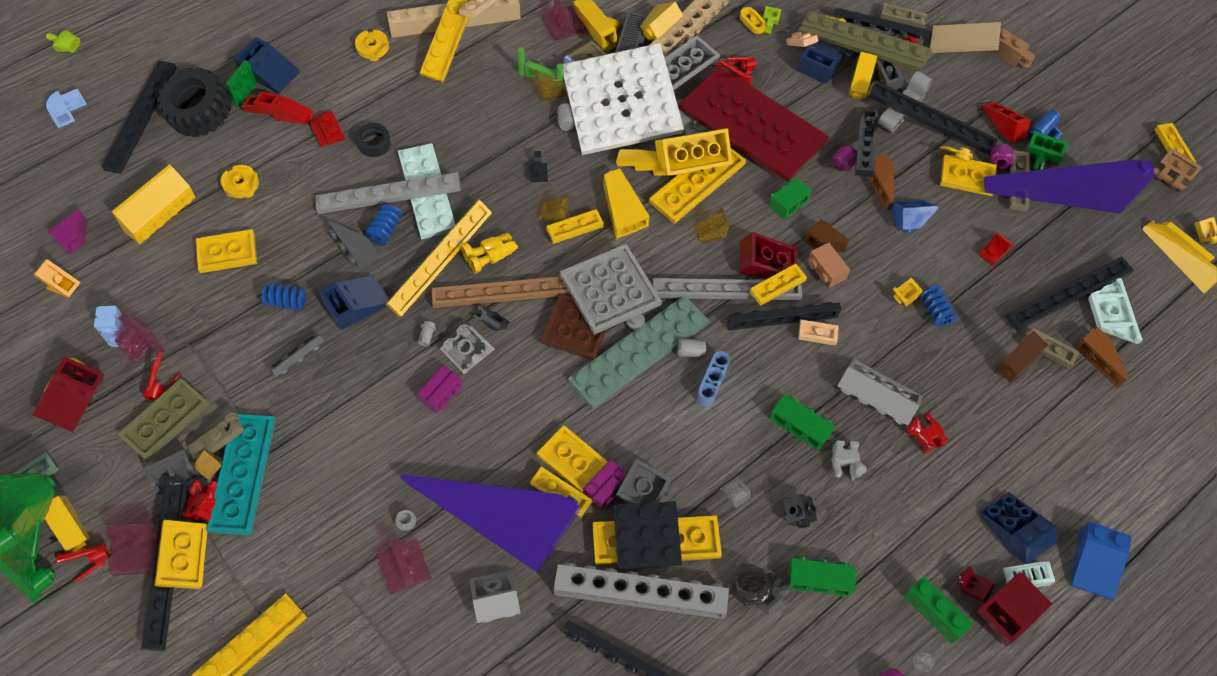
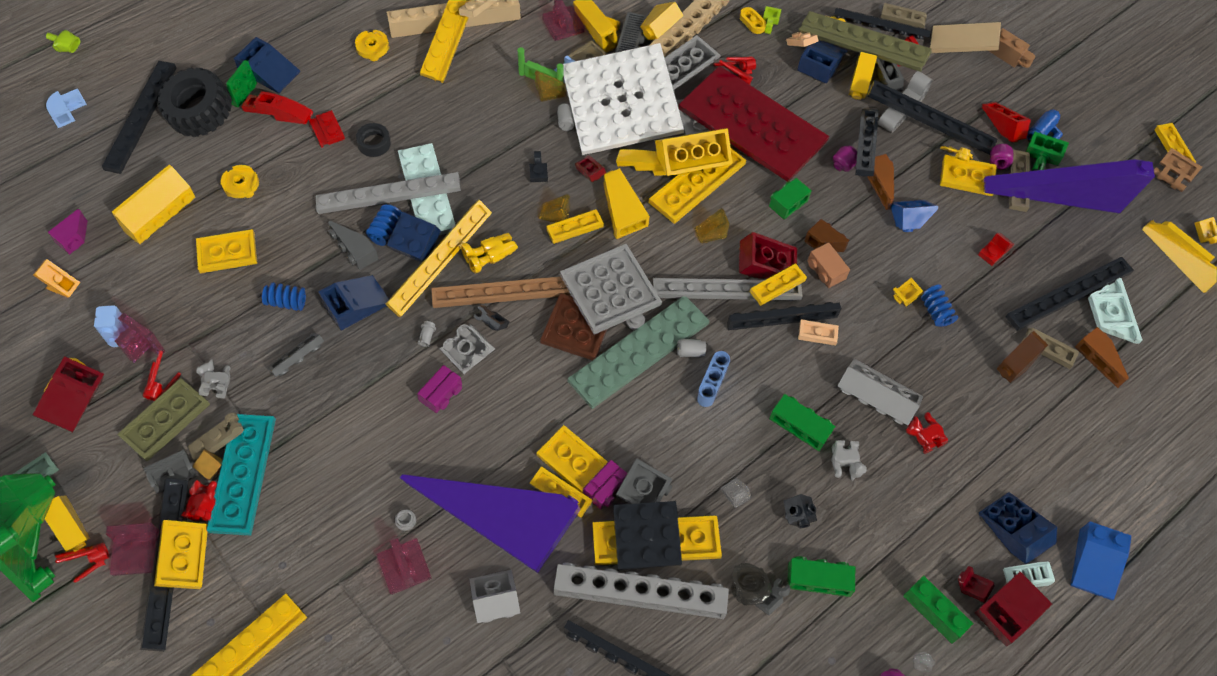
none -> light grey animal [196,359,231,398]
none -> dark blue brick [387,212,441,262]
none -> dark red plate [575,155,606,182]

